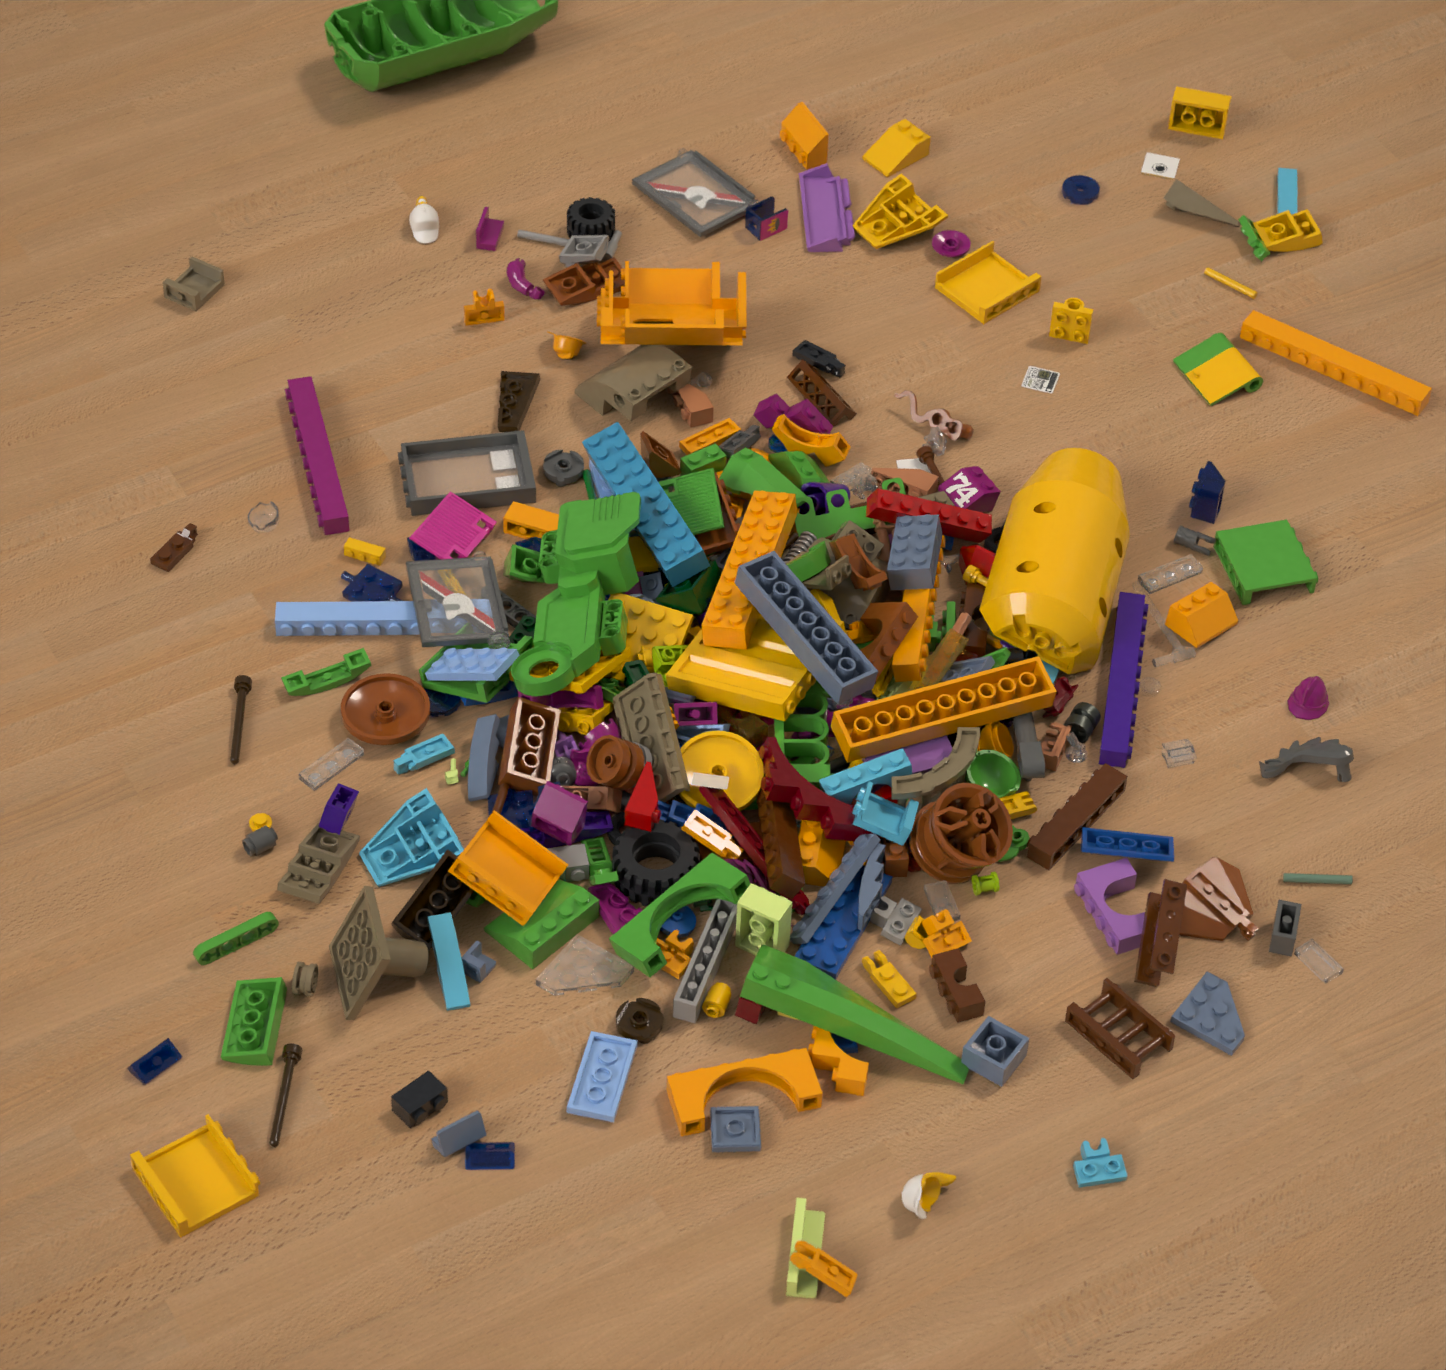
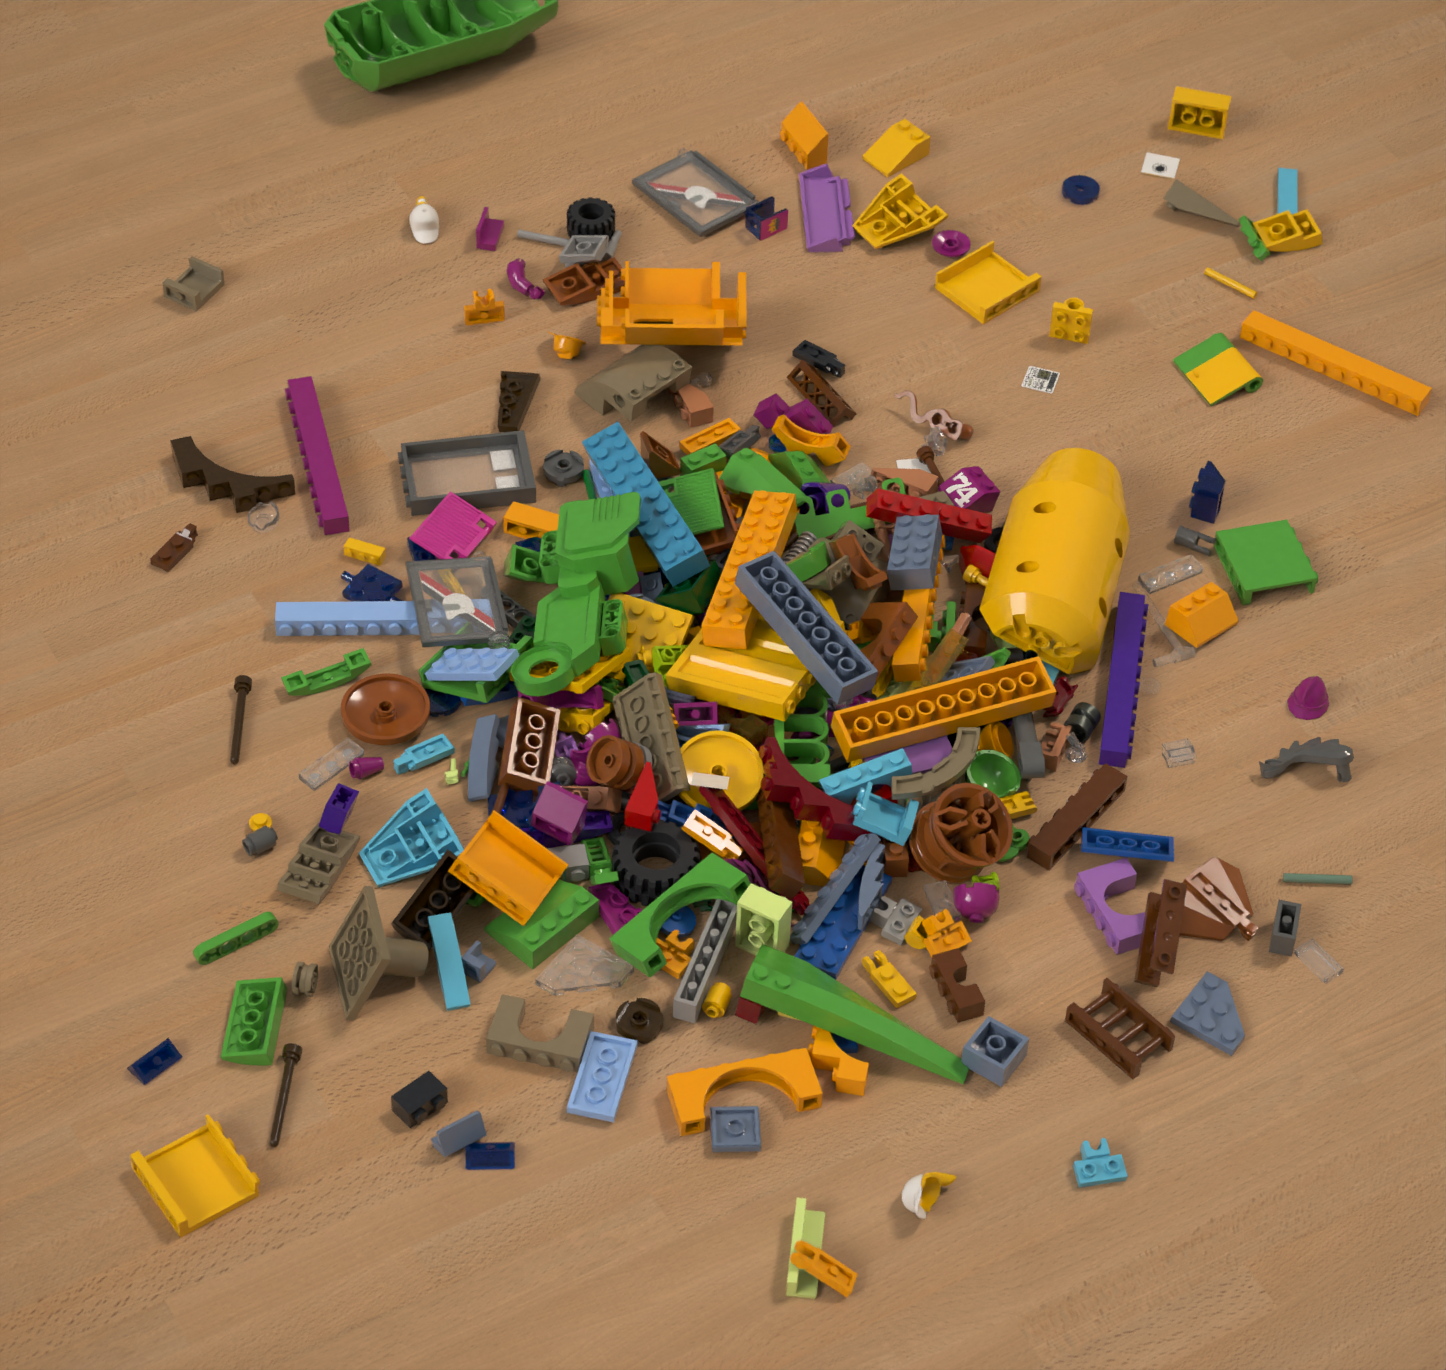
light orange piece [986,634,1015,649] -> none
none -> dark brown arch [170,436,296,513]
none -> magenta cone [349,757,384,780]
none -> dark tan arch [486,994,594,1073]
none -> magenta cylinder [953,883,999,923]

